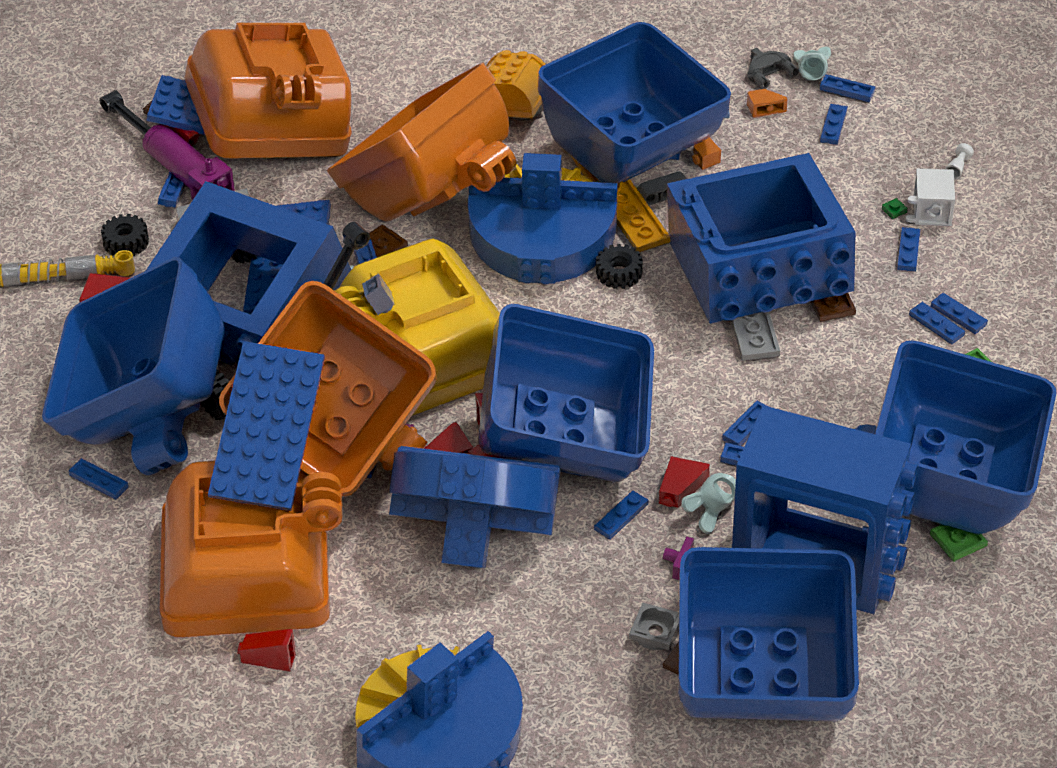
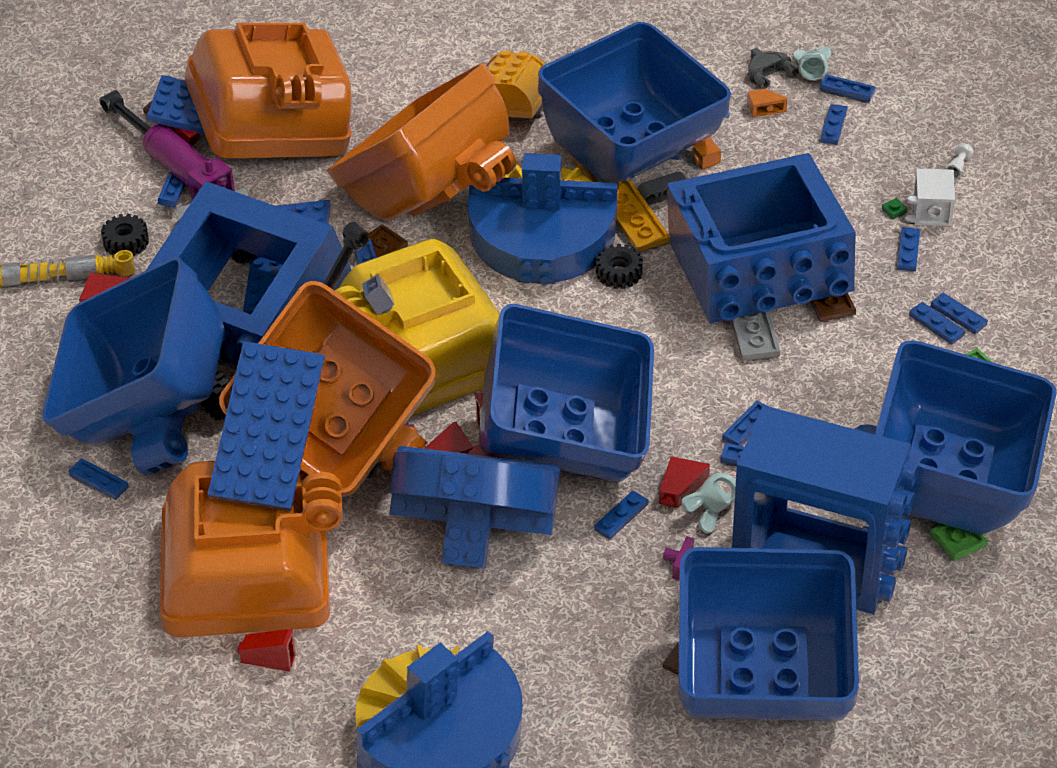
light grey piece [629,603,679,650] -> none

